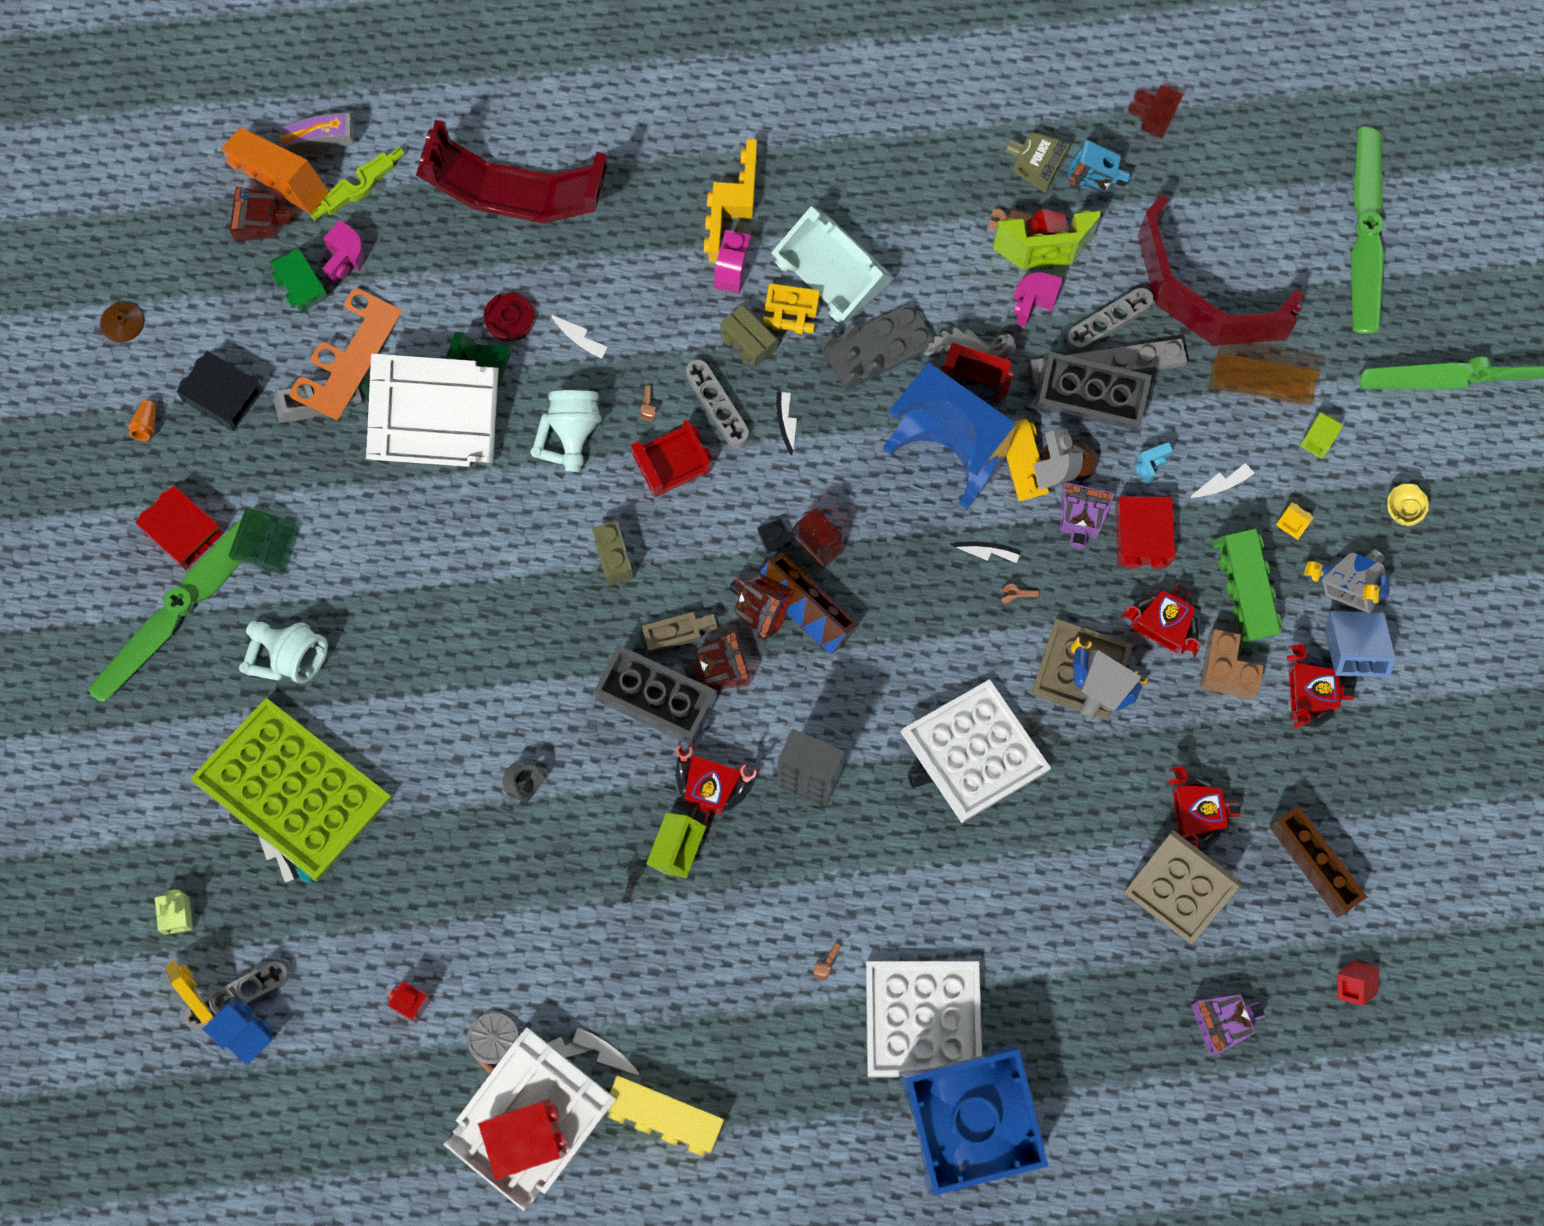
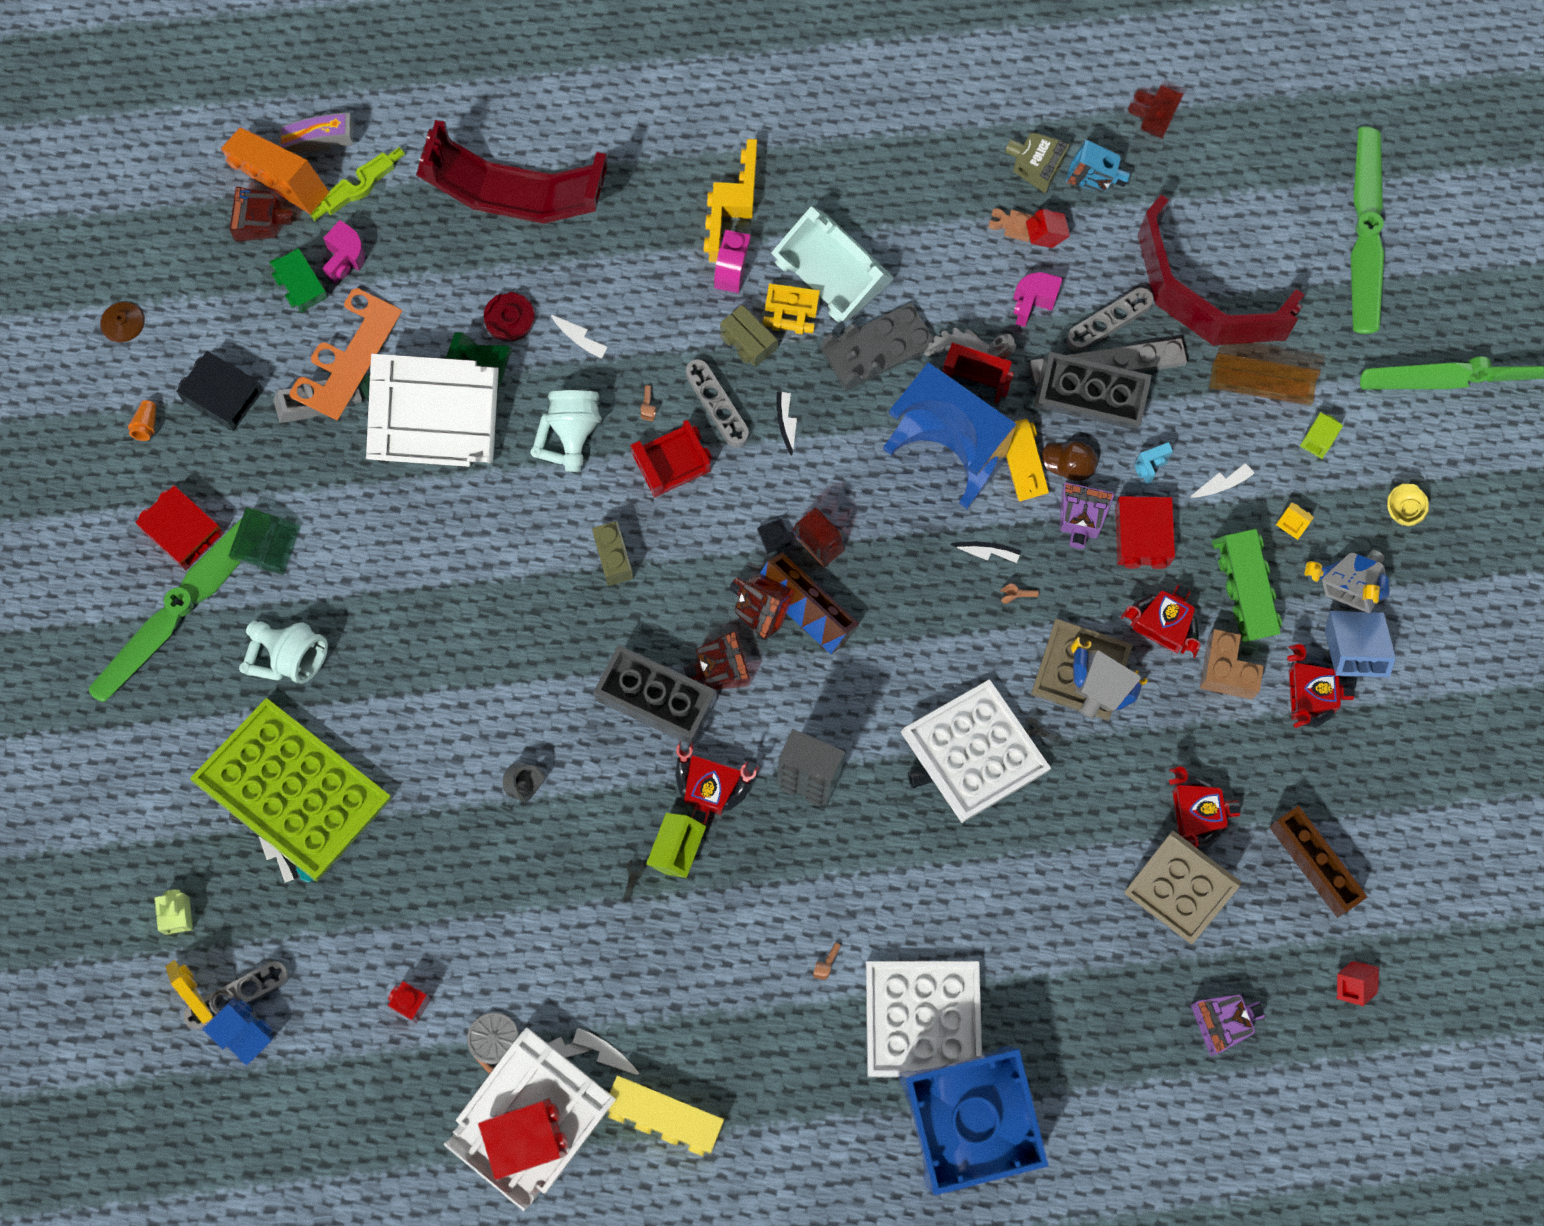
dark tan plate [642,612,717,654] -> none
lime slope [992,210,1101,269] -> none
light grey brick [1033,429,1083,489] -> none

